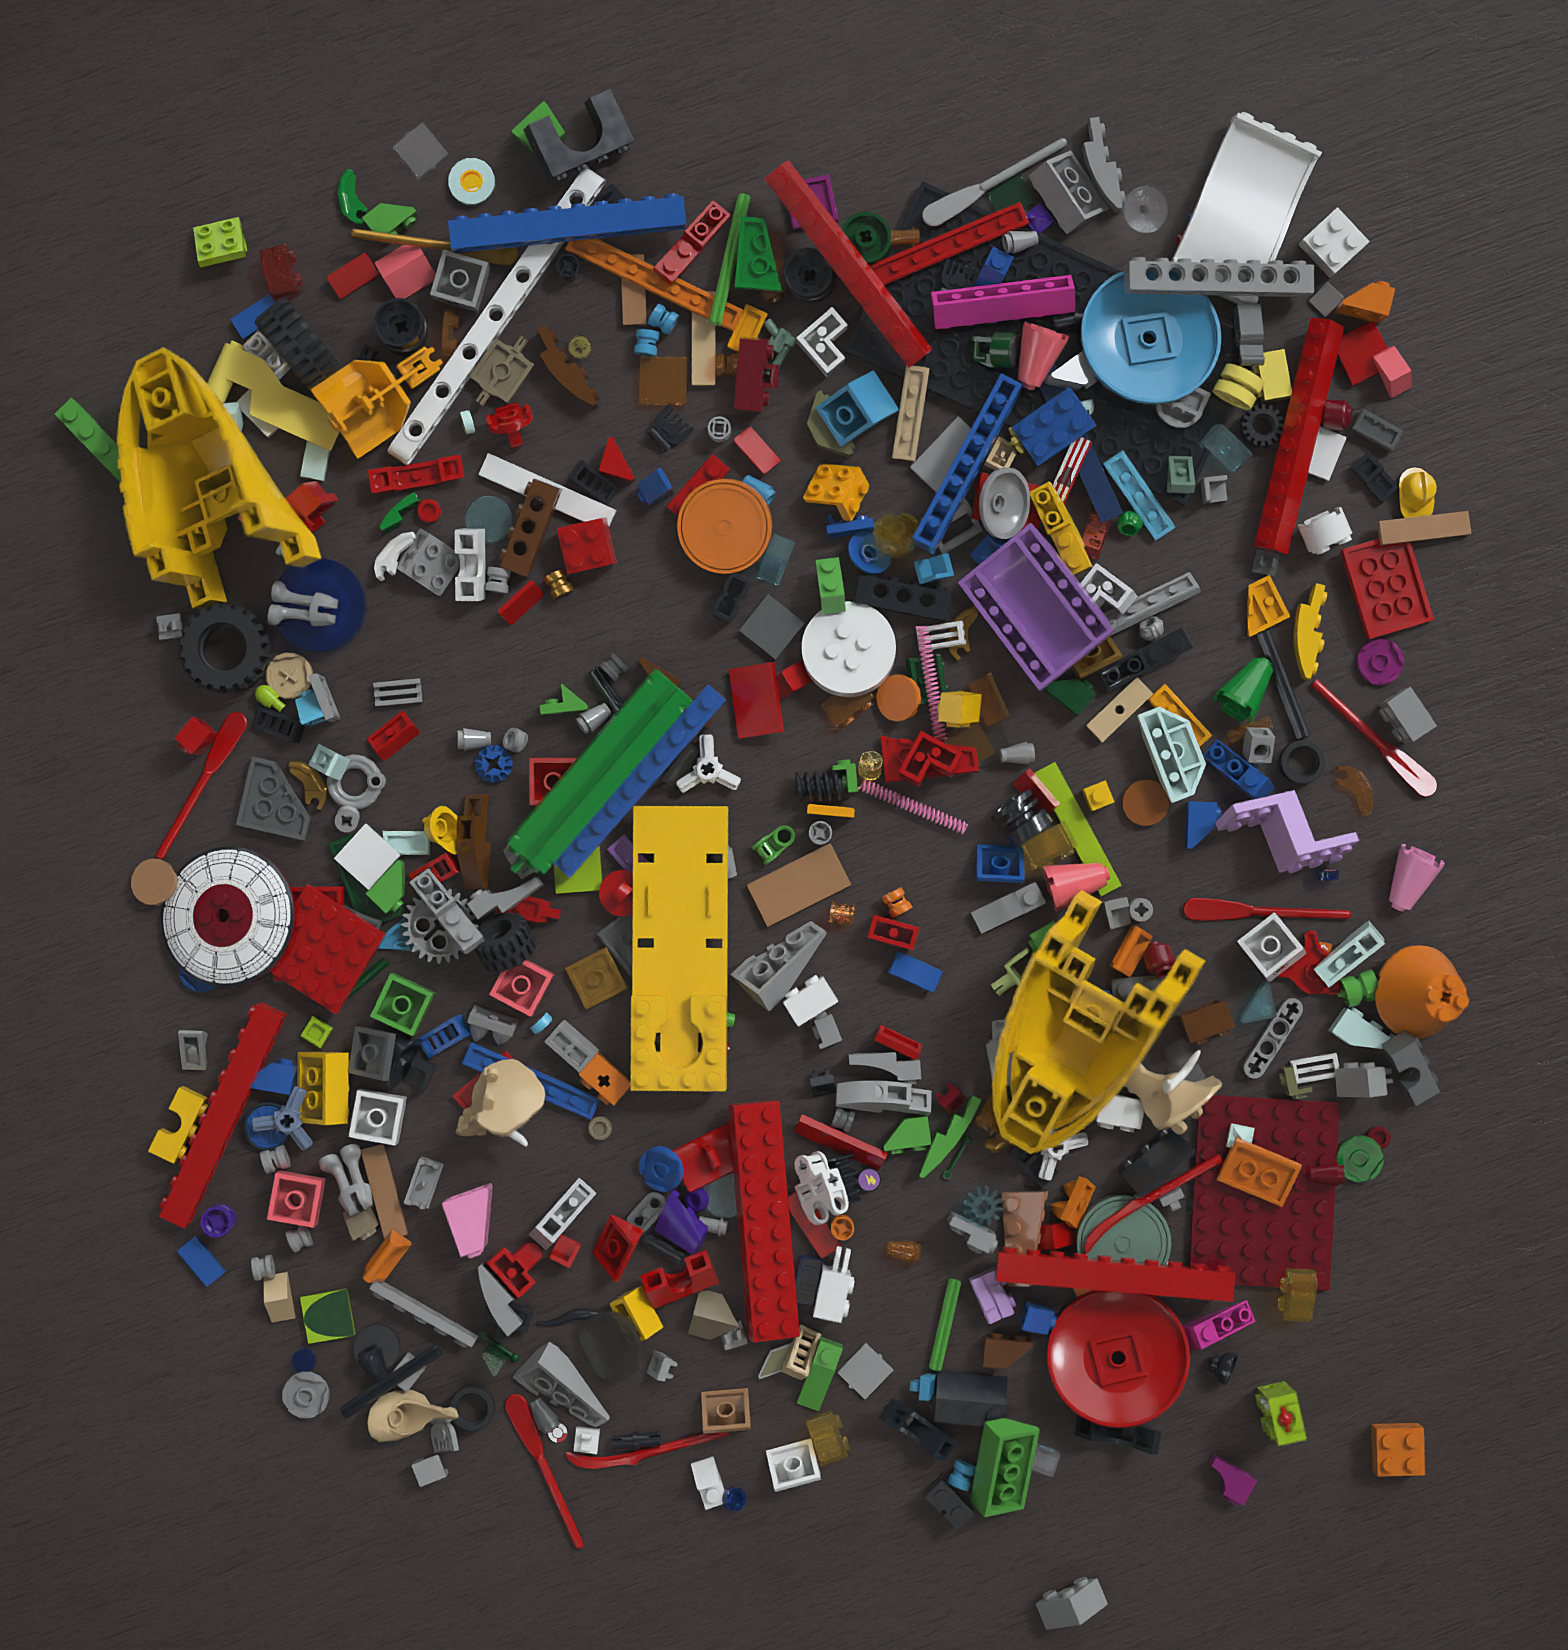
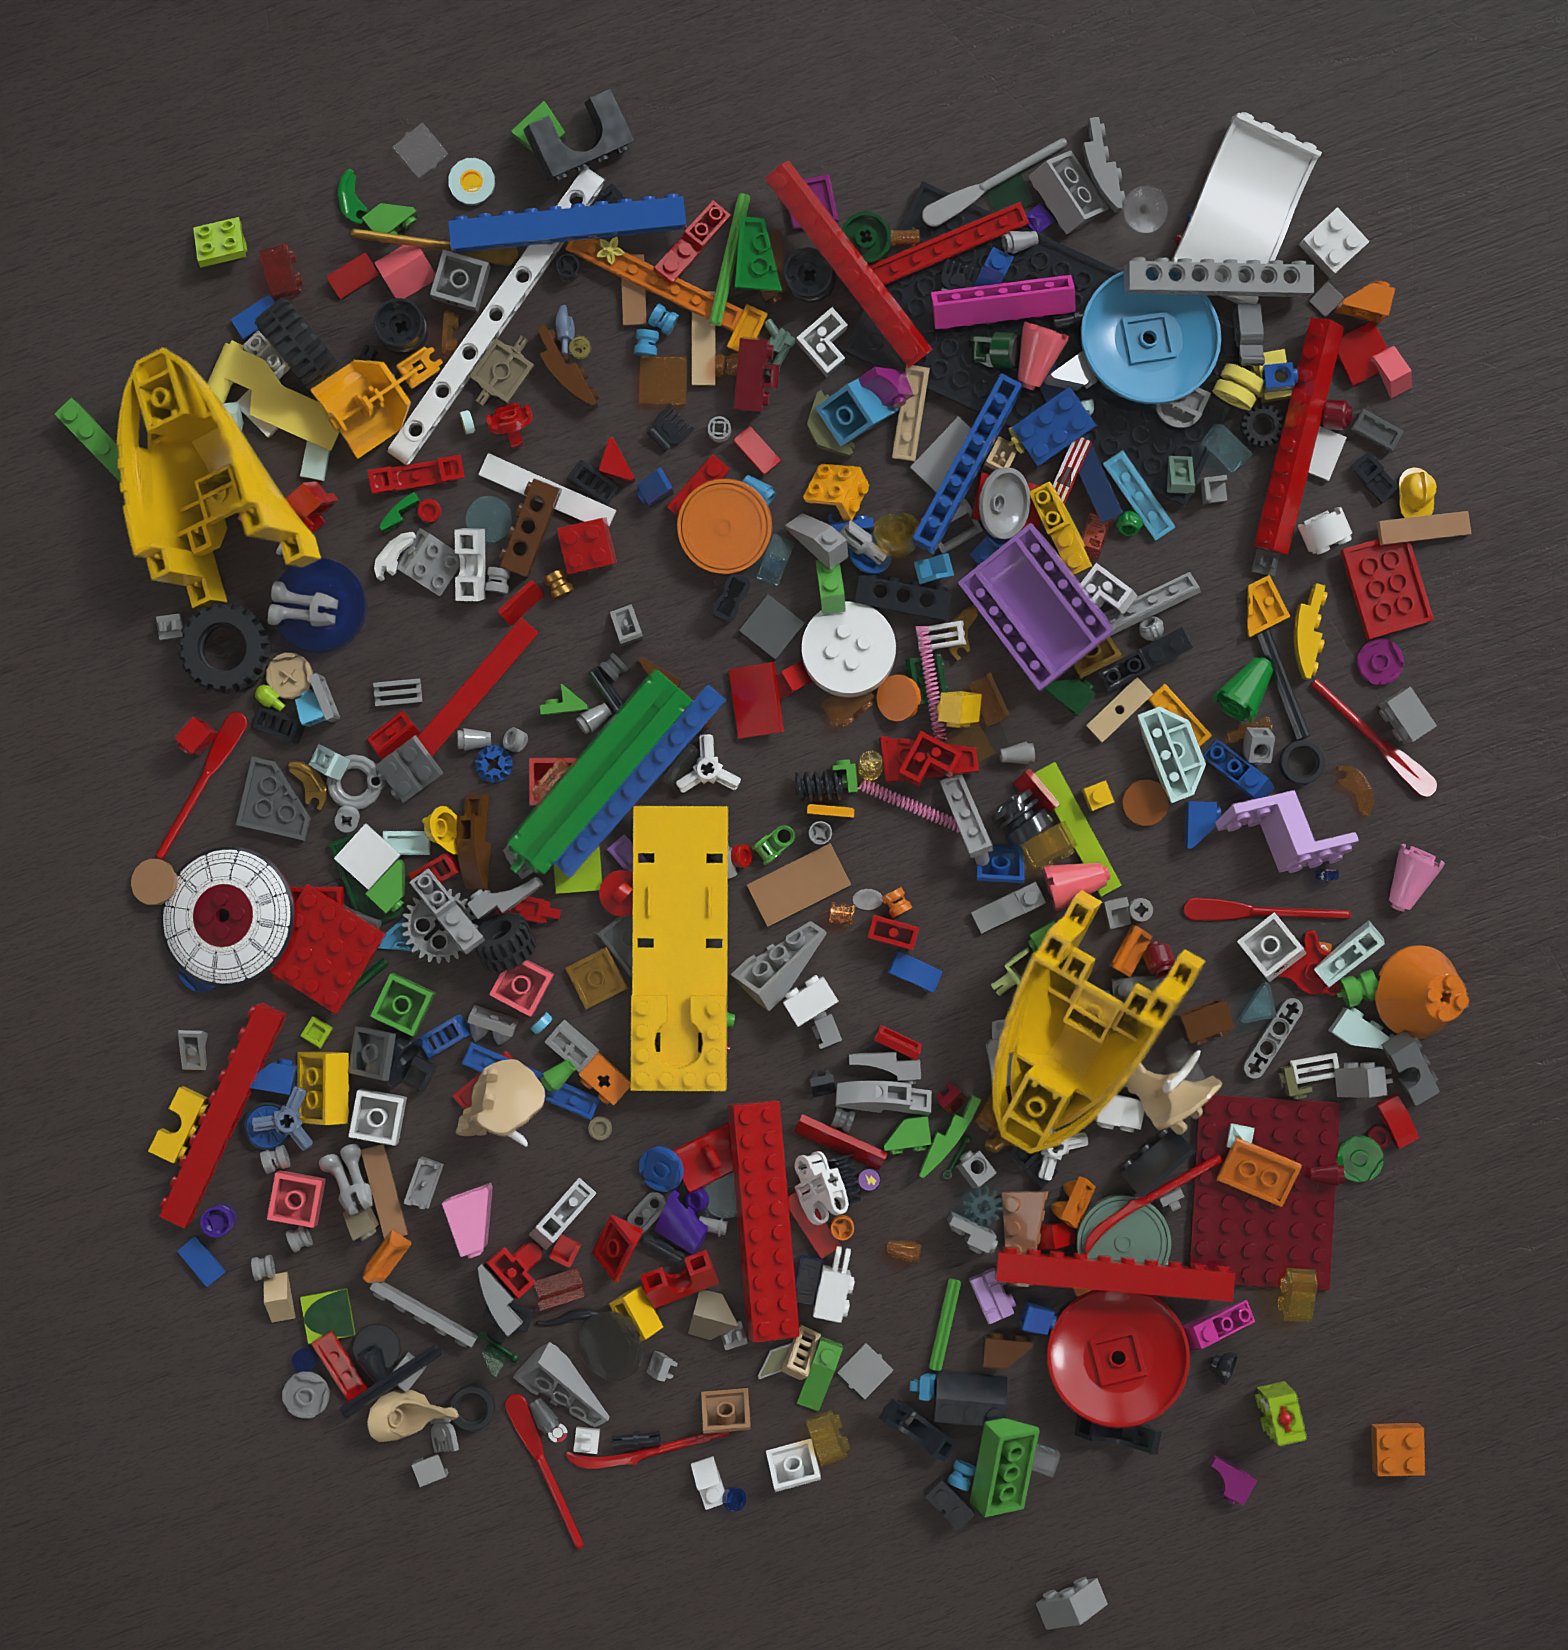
none -> red tile [311,1330,369,1402]
none -> dark grey plate [375,735,444,803]
none -> red tile [417,618,539,757]
none -> clear orange axle [531,758,569,800]
none -> clear red panel [534,1267,587,1311]
none -> bright green cone [541,1059,576,1092]
none -> sand blue hand [556,305,575,355]
none -> light yellow plant [597,237,625,265]
none -> light grey slope [610,604,644,646]
none -> red tile [731,844,752,868]
none -> light grey slope [785,513,848,570]
none -> light grey arm [839,520,887,565]
none -> flat silver sticker [853,889,883,910]
none -> magenta arch [858,367,914,408]
none -> light grey piece [940,774,993,866]
none -> light grey brick [956,1150,996,1188]
none -> blue brick [1261,362,1298,393]
none -> red slope [1376,1094,1419,1149]

